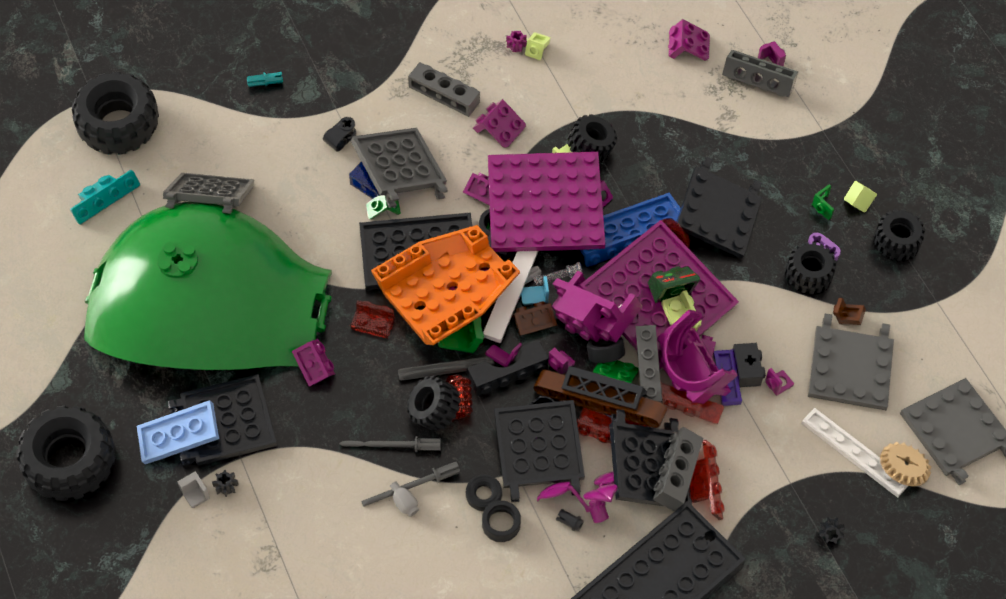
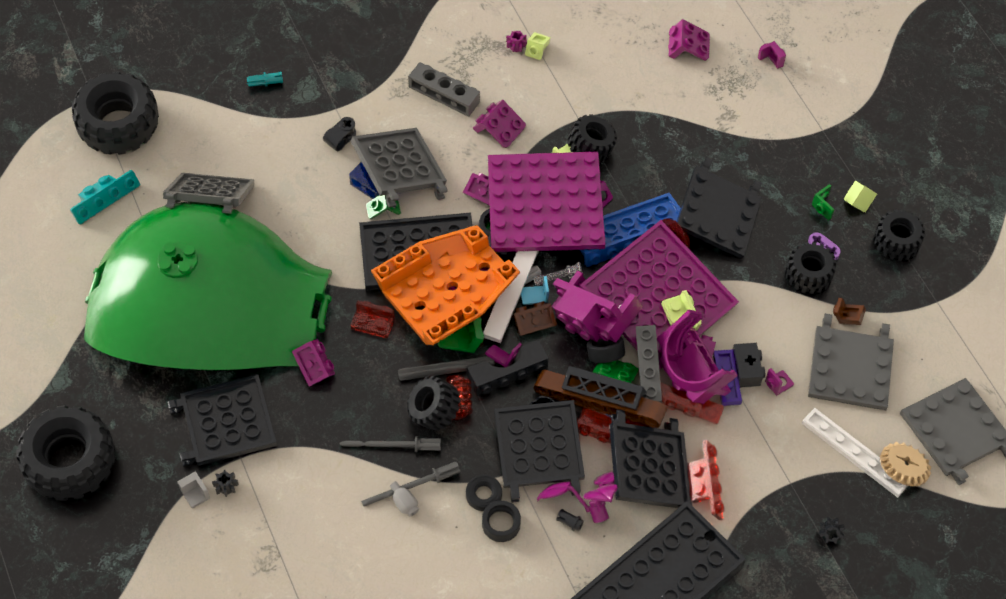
light blue plate [137,400,219,465] -> none
magenta bracket [548,347,575,375] -> none
dark green slope [648,266,700,303] -> none
dark grey brick [653,427,703,511] -> none
dark grey brick [722,50,798,97] -> none

